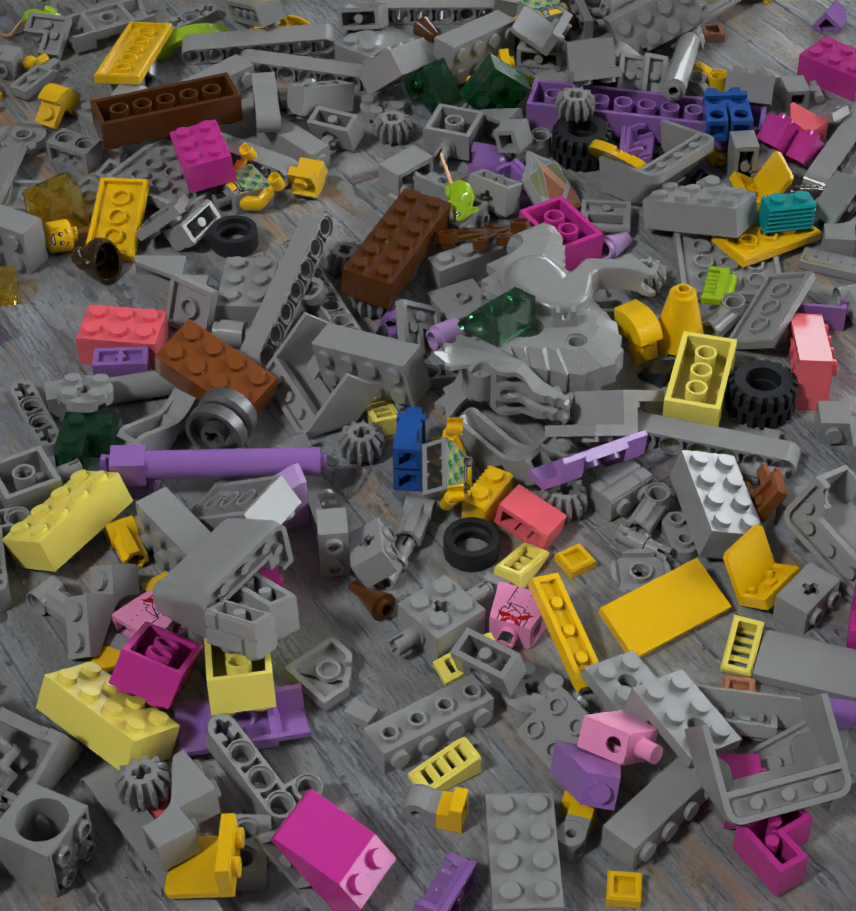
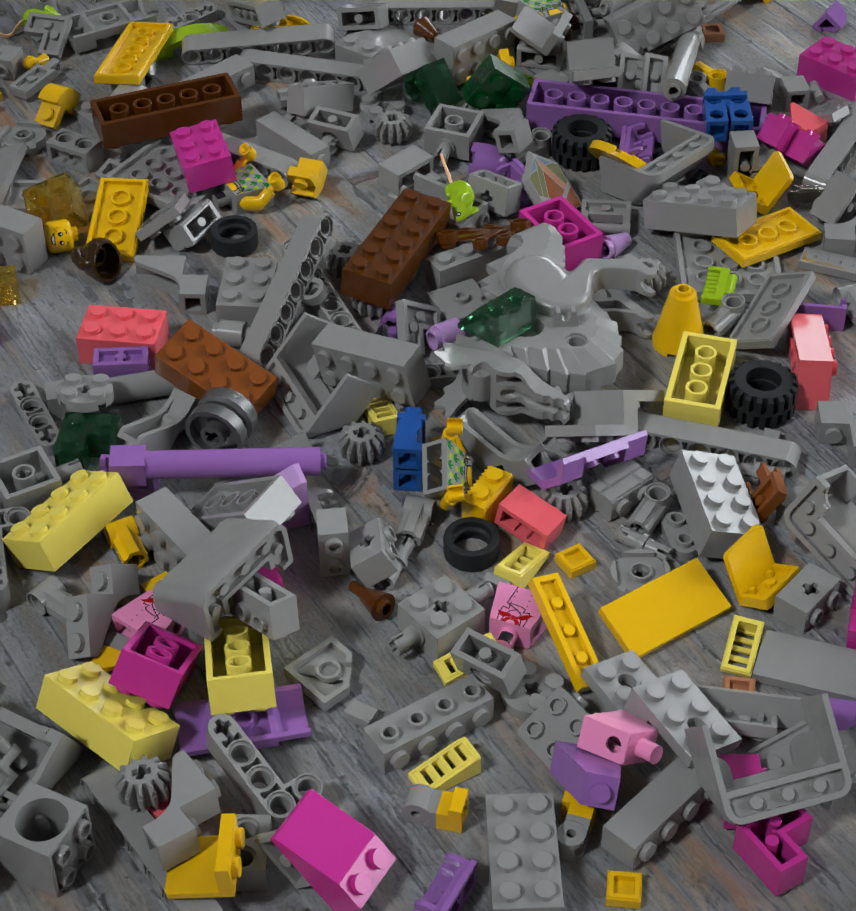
light grey plate [166,272,219,333] -> none
light grey brick [204,599,278,660] -> none
light grey beam [251,72,281,133] -> none
light grey gear [555,86,595,123] -> none
yellow brick [614,299,663,366] -> none
black slope [638,359,675,388] -> none
teal brick [757,191,817,234] -> none

